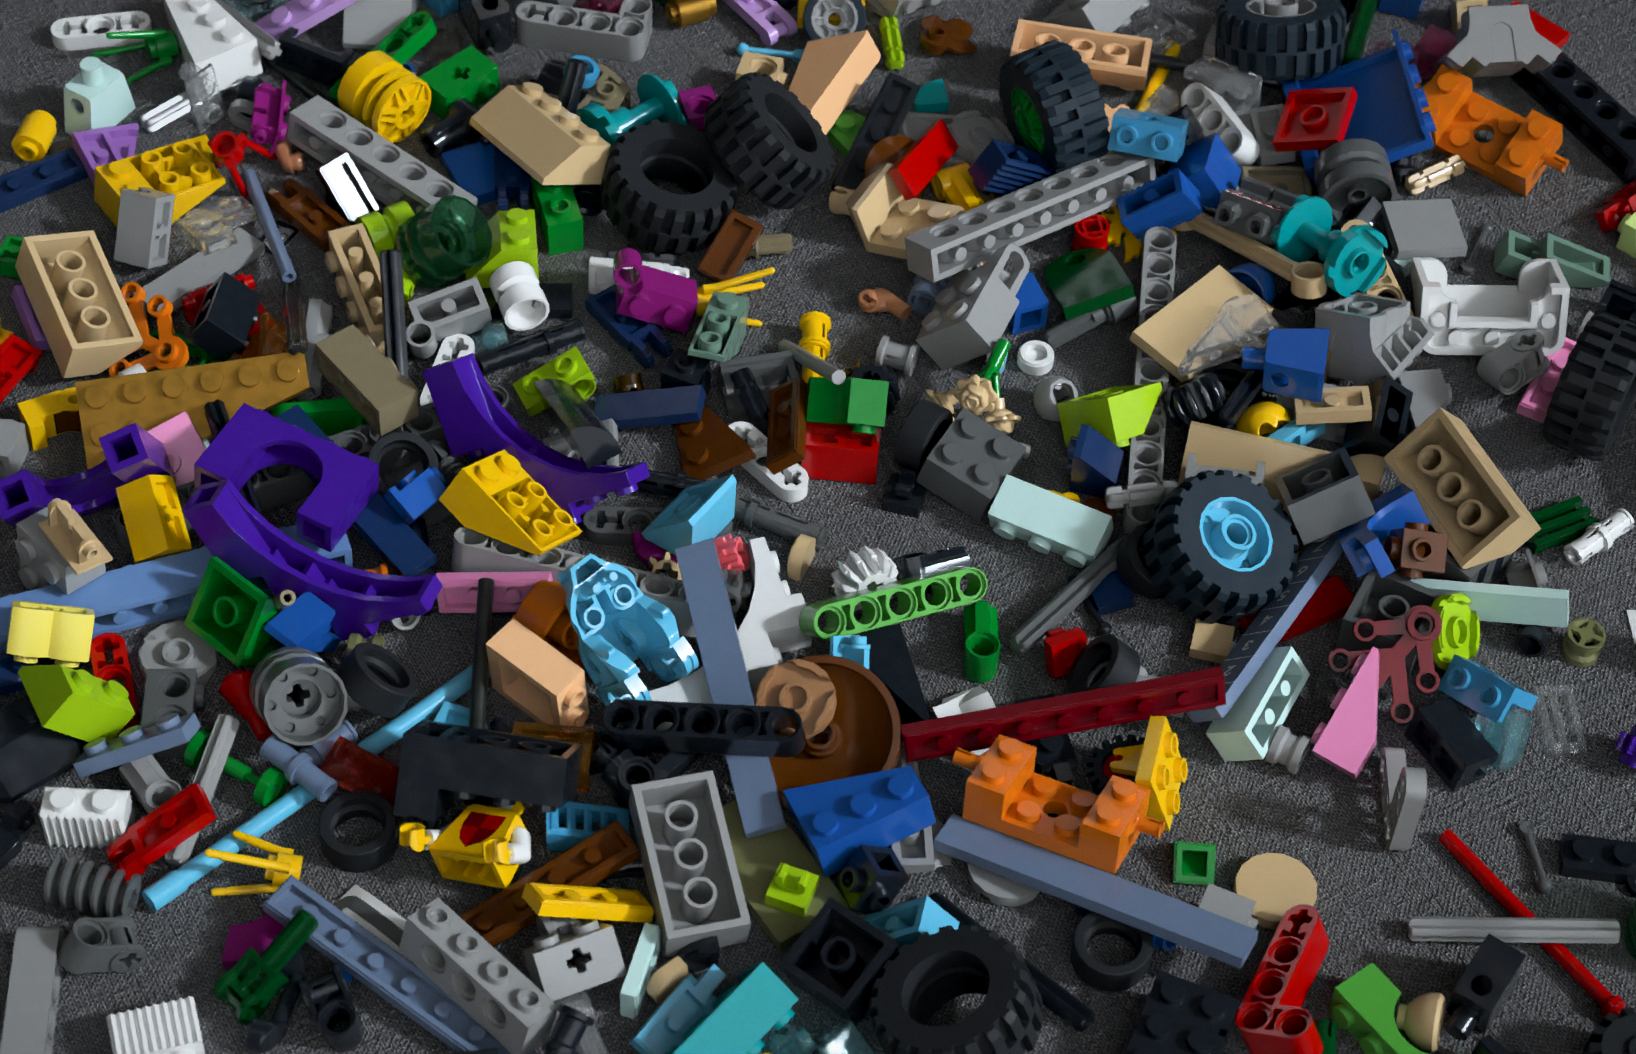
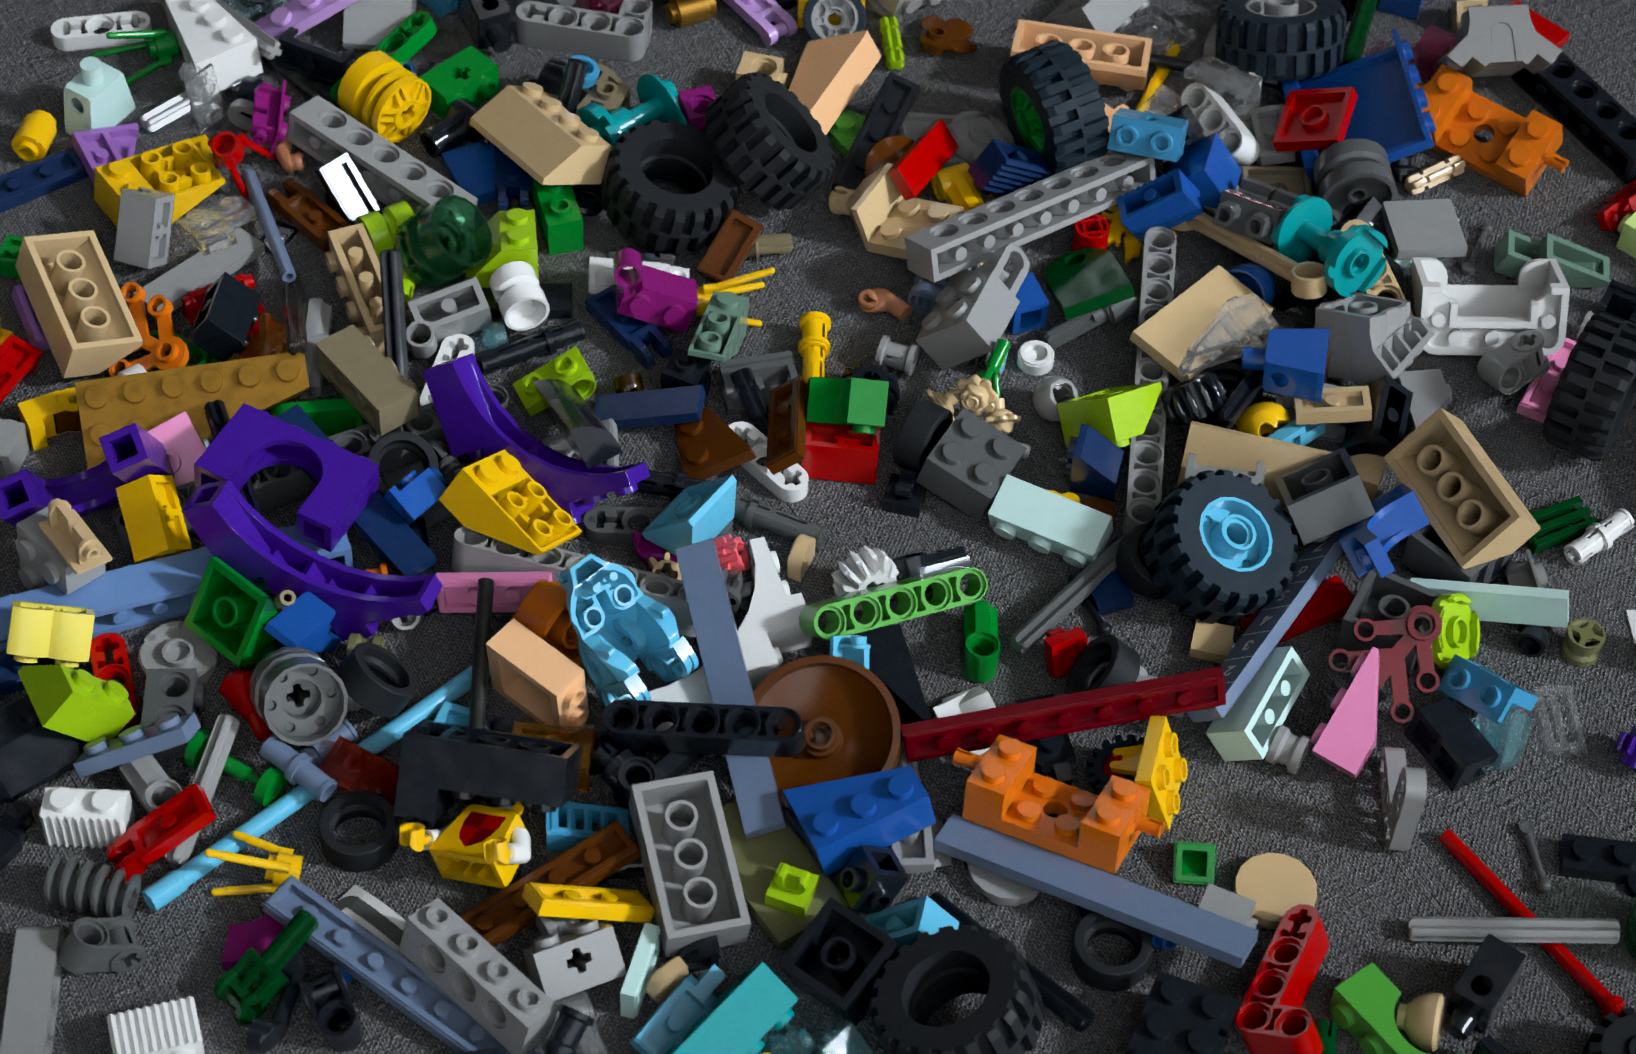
medium azure hinge [736,42,804,63] -> none
medium nougat tile [755,659,837,739] -> none
light grey bar [778,339,846,385] -> none
teal tile [915,79,949,113] -> none
light grey axle [1104,479,1179,509] -> none
reddish brown brick [1384,522,1449,579] -> none

